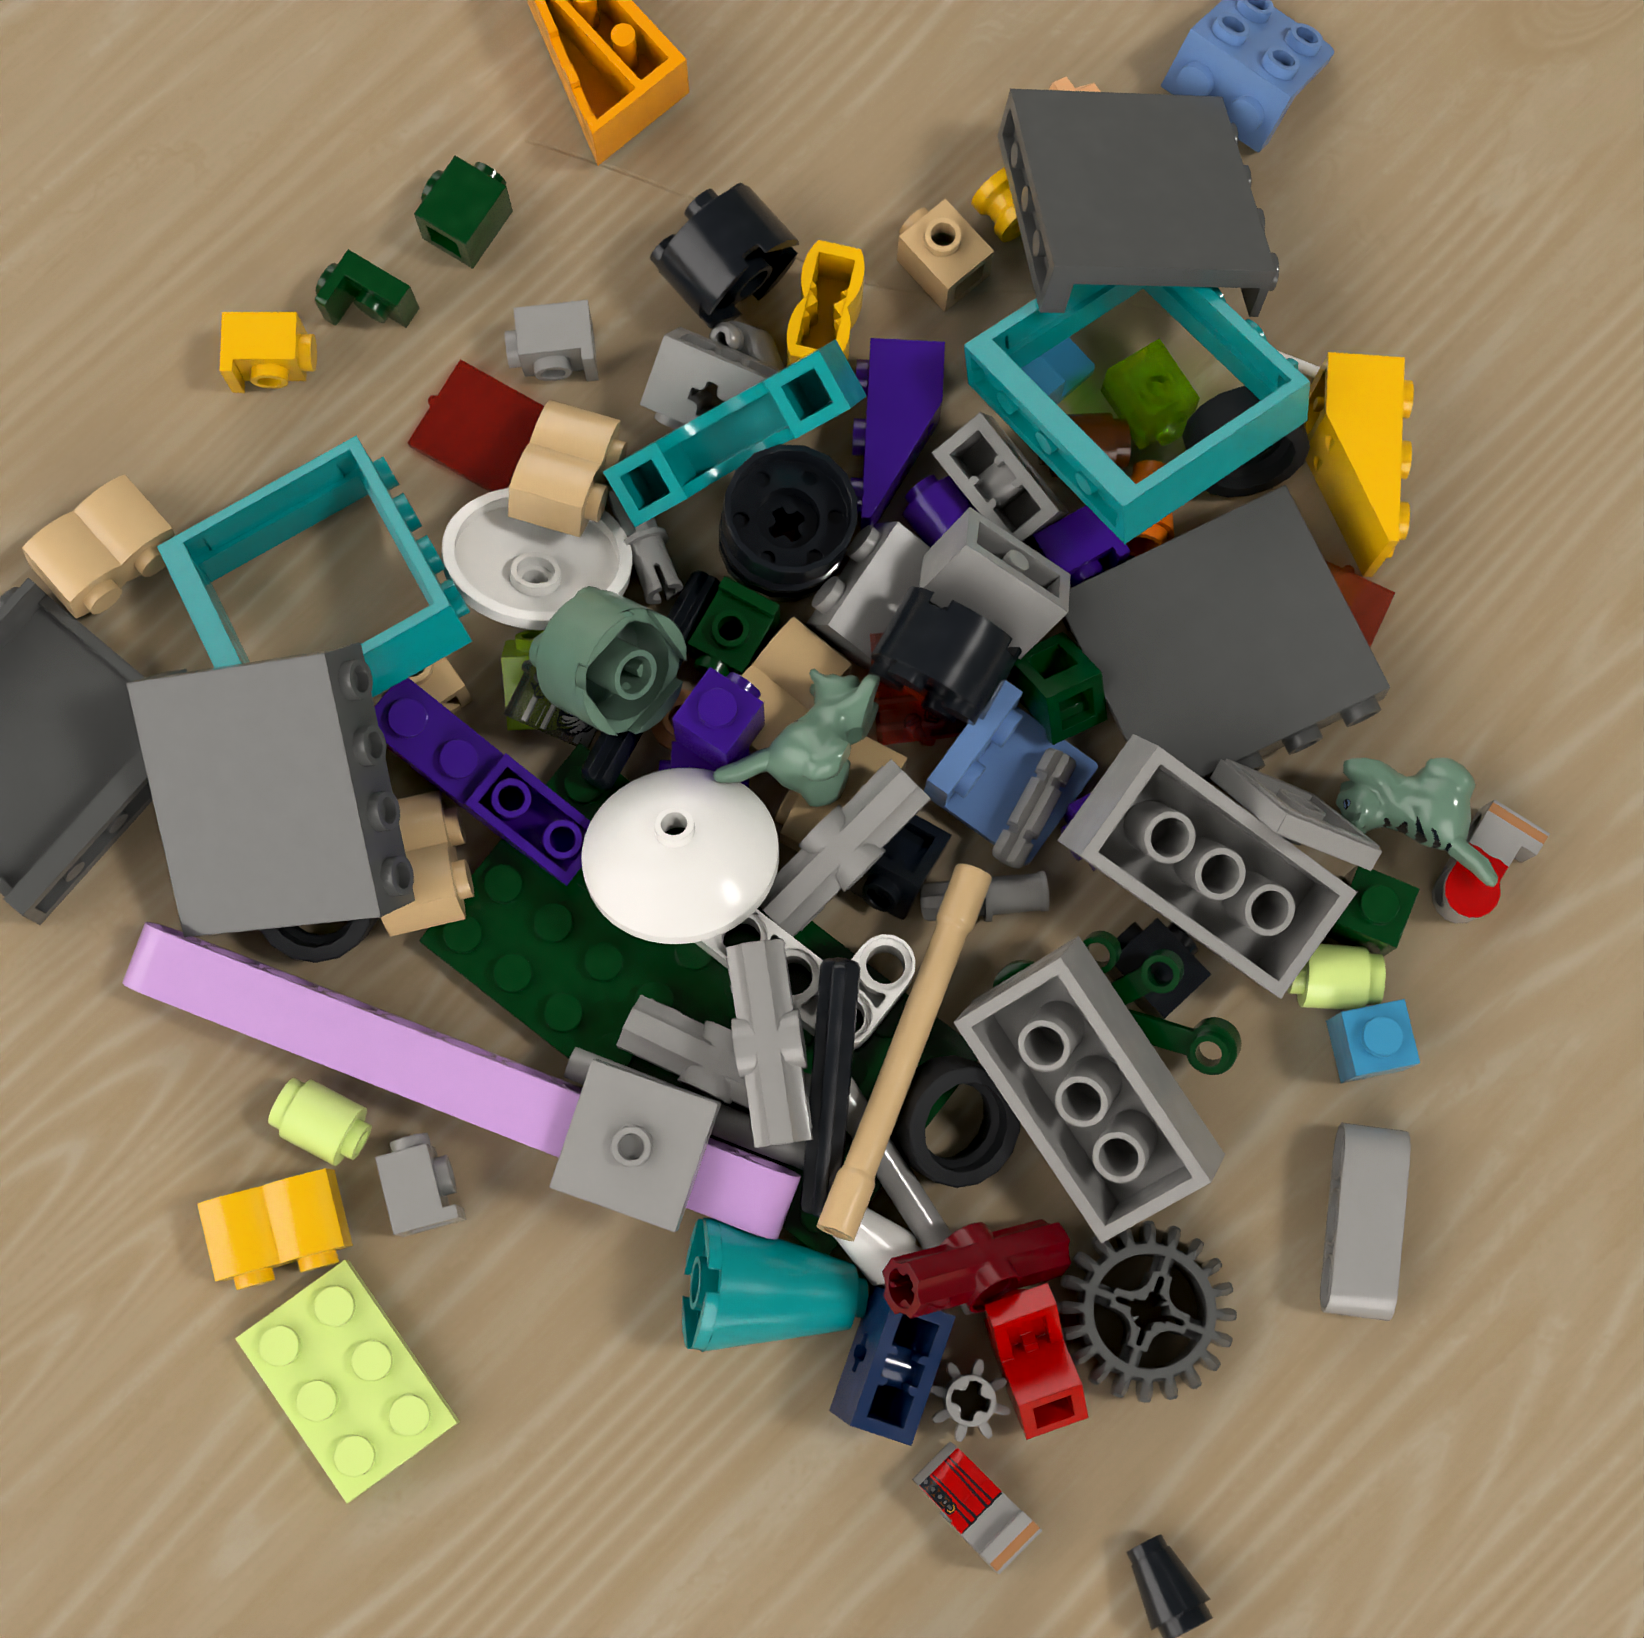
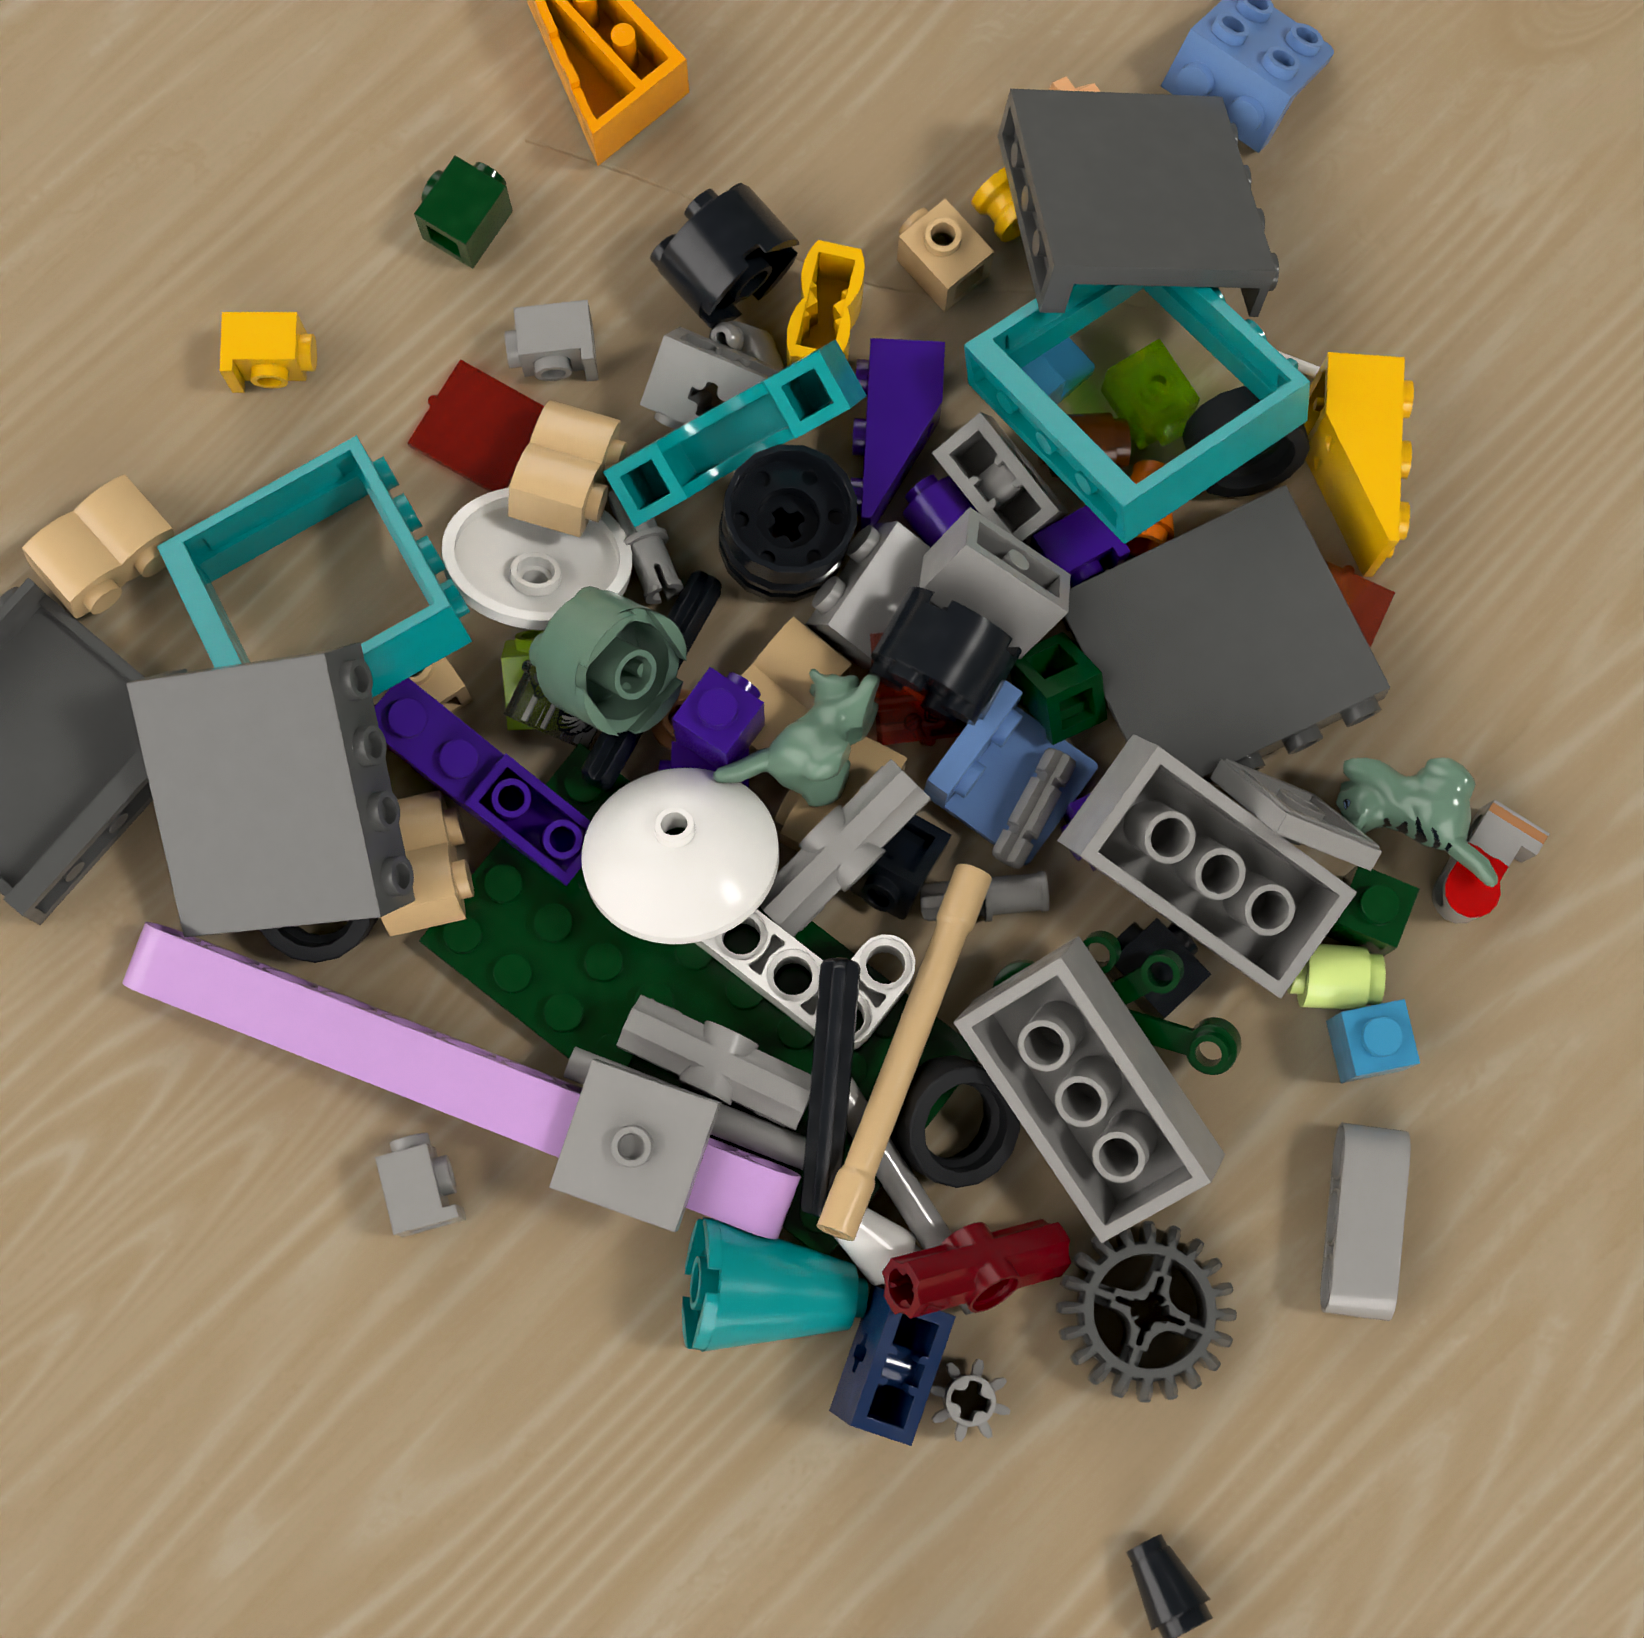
yellow brick [197,1168,353,1290] -> none
yellowish green plate [235,1260,460,1503] -> none
yellowish green brick [268,1078,372,1166] -> none
dark green bracket [315,249,420,328] -> none
dark green brick [688,576,781,677] -> none
light grey piece [726,939,813,1148] -> none
leg [912,1442,1042,1574] -> none
red brick [984,1283,1089,1440] -> none

